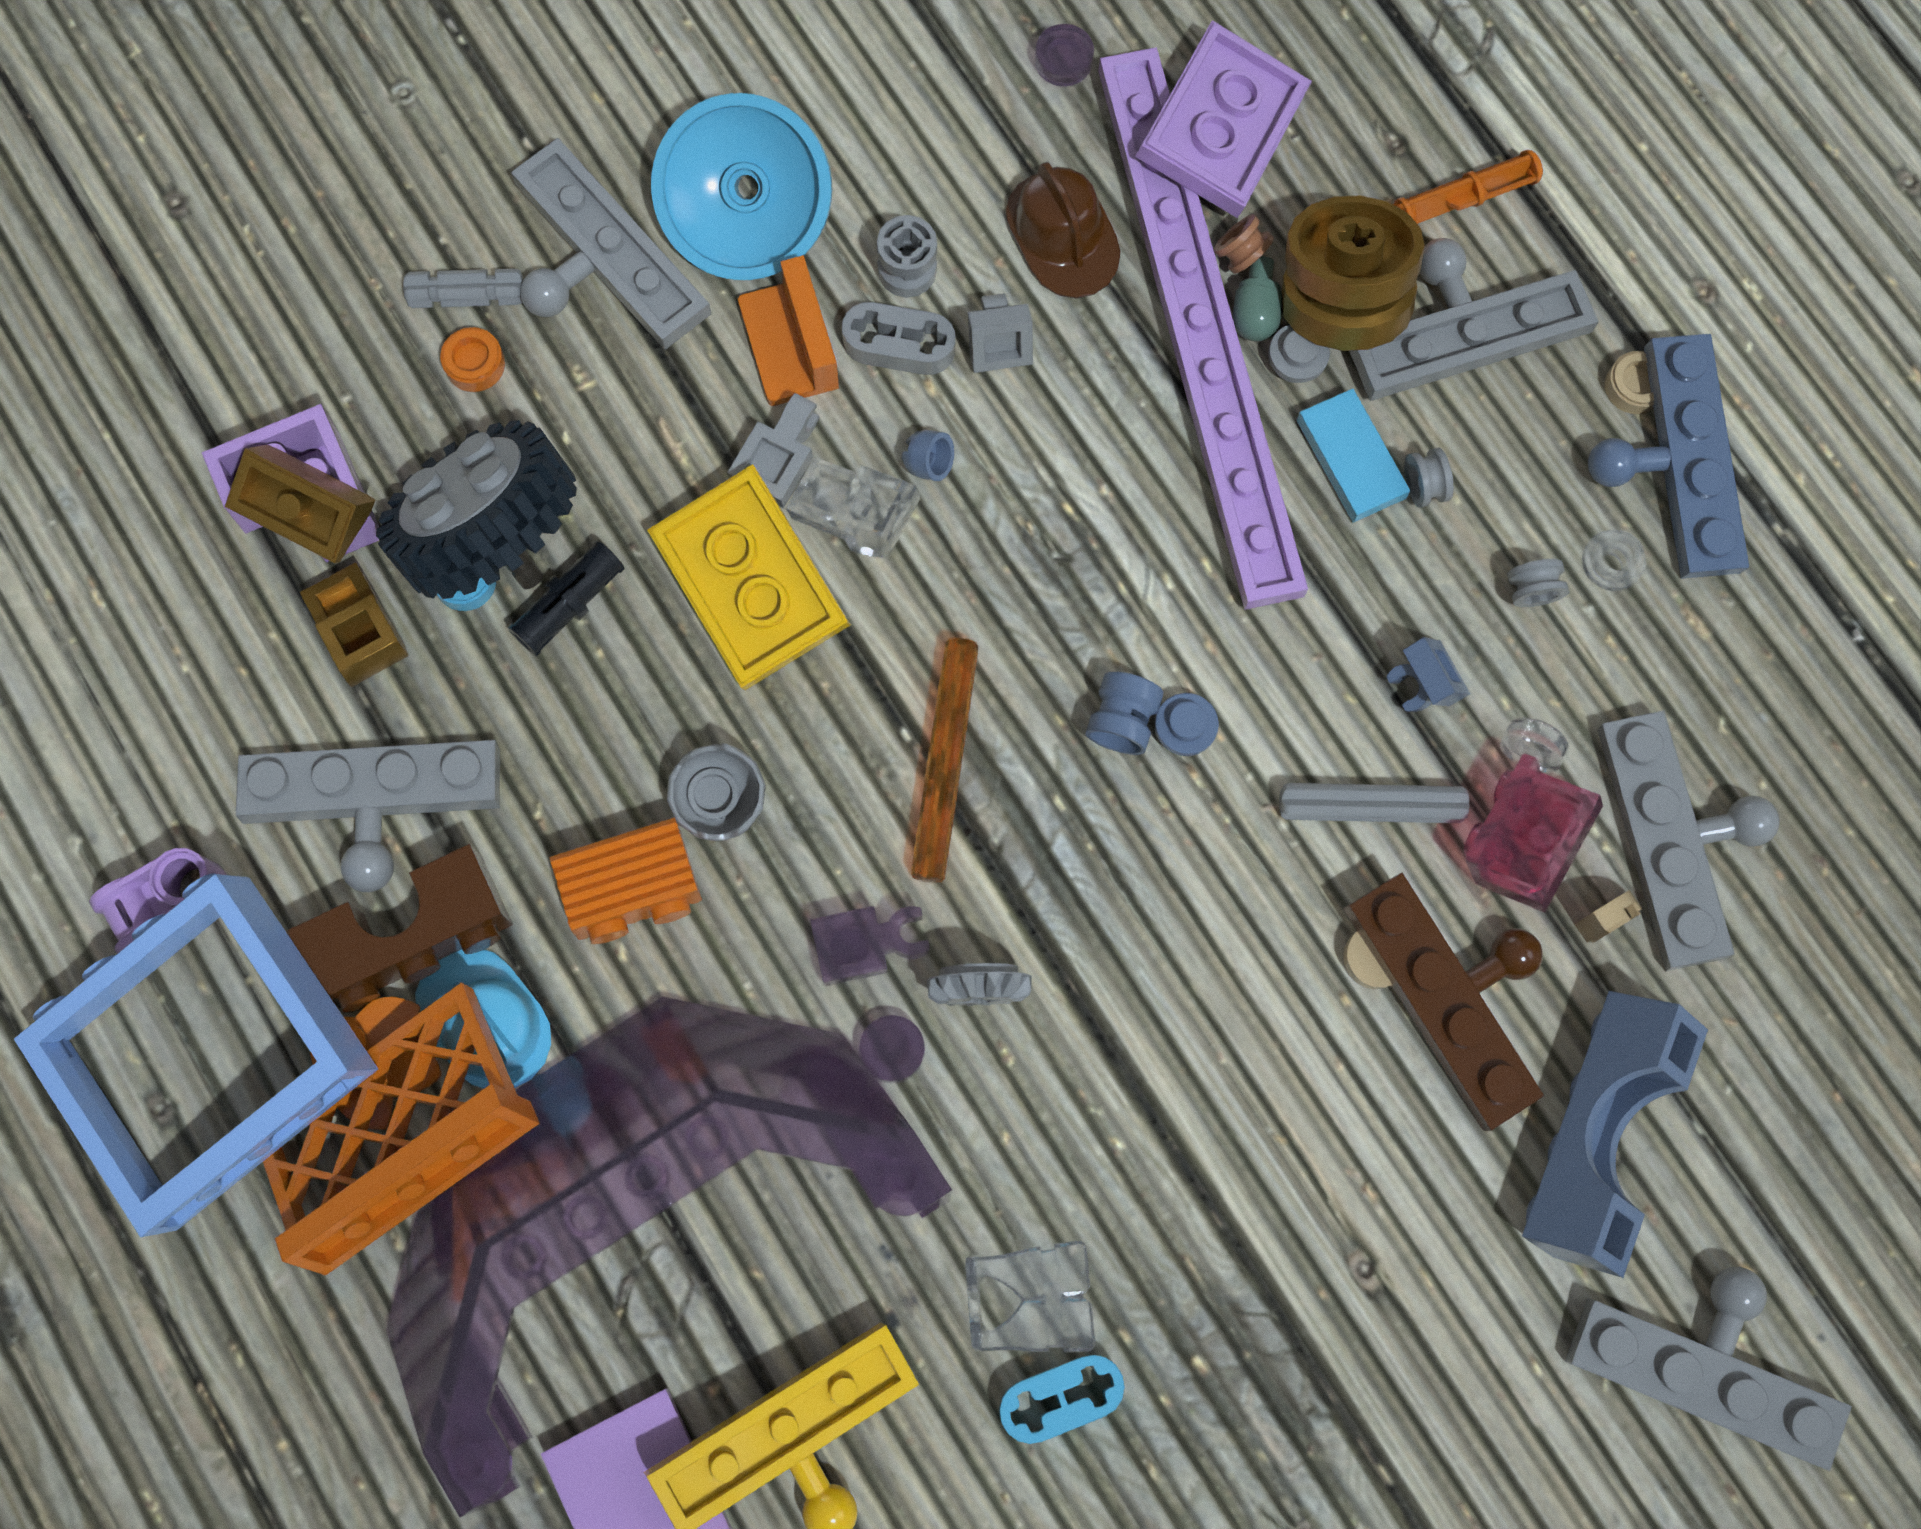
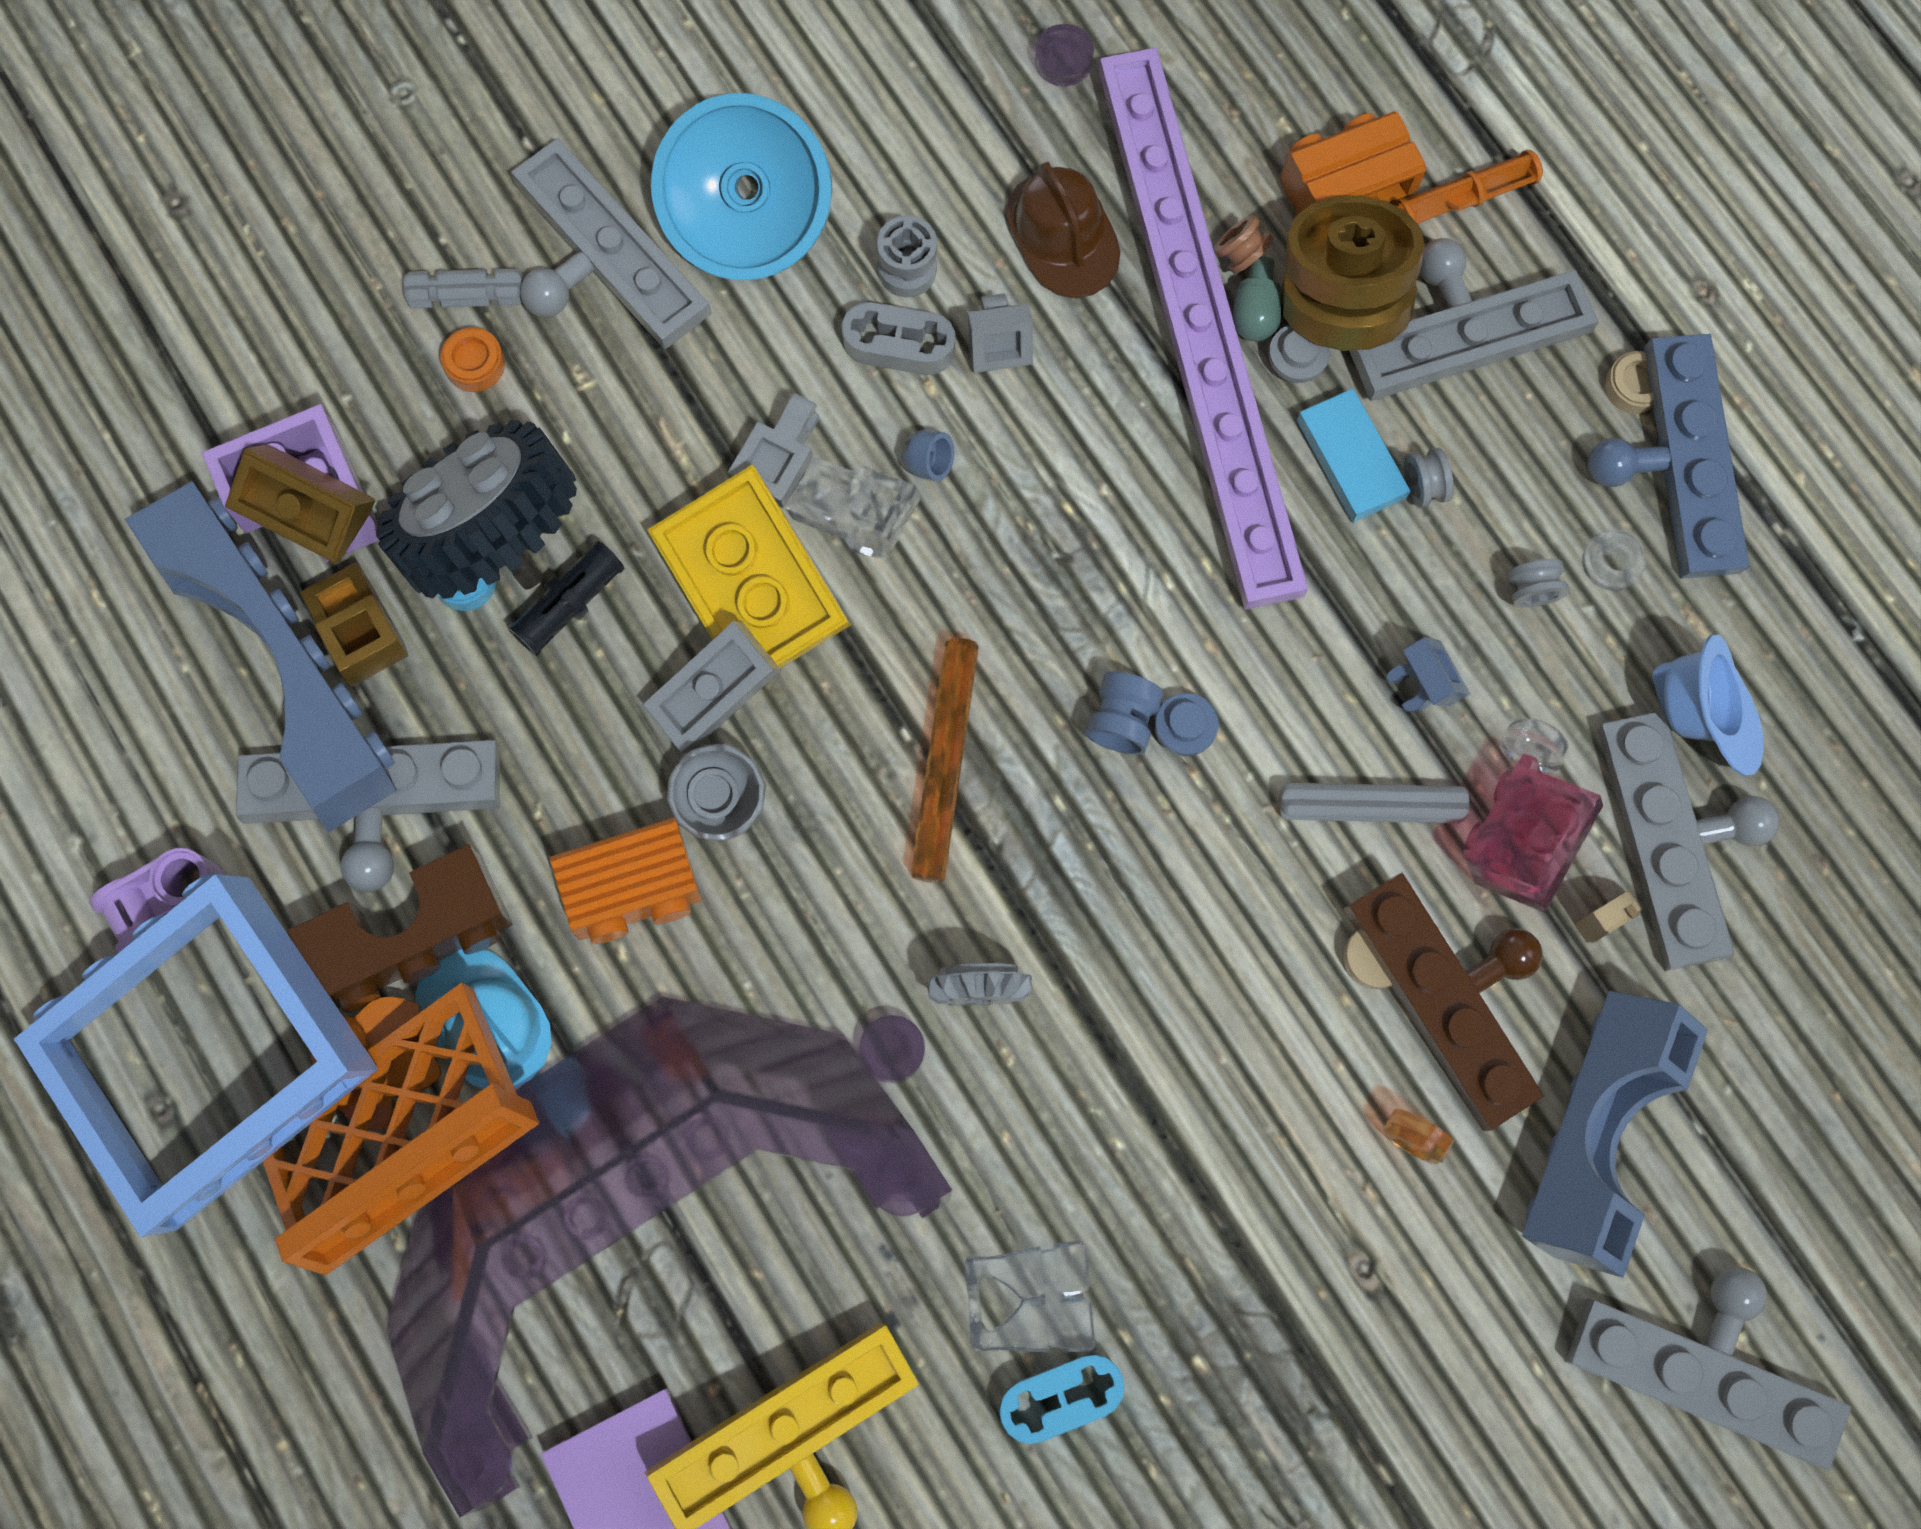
orange panel [738,255,839,406] -> none
clear purple plate [810,906,930,987] -> none
lavender tile [1135,20,1312,218] -> none
none -> sand blue arch [125,481,396,833]
none -> light grey plate [643,621,781,753]
none -> orange brick [1280,111,1426,215]
none -> clear orange tile [1383,1109,1454,1164]
none -> light blue piece [1652,635,1764,776]

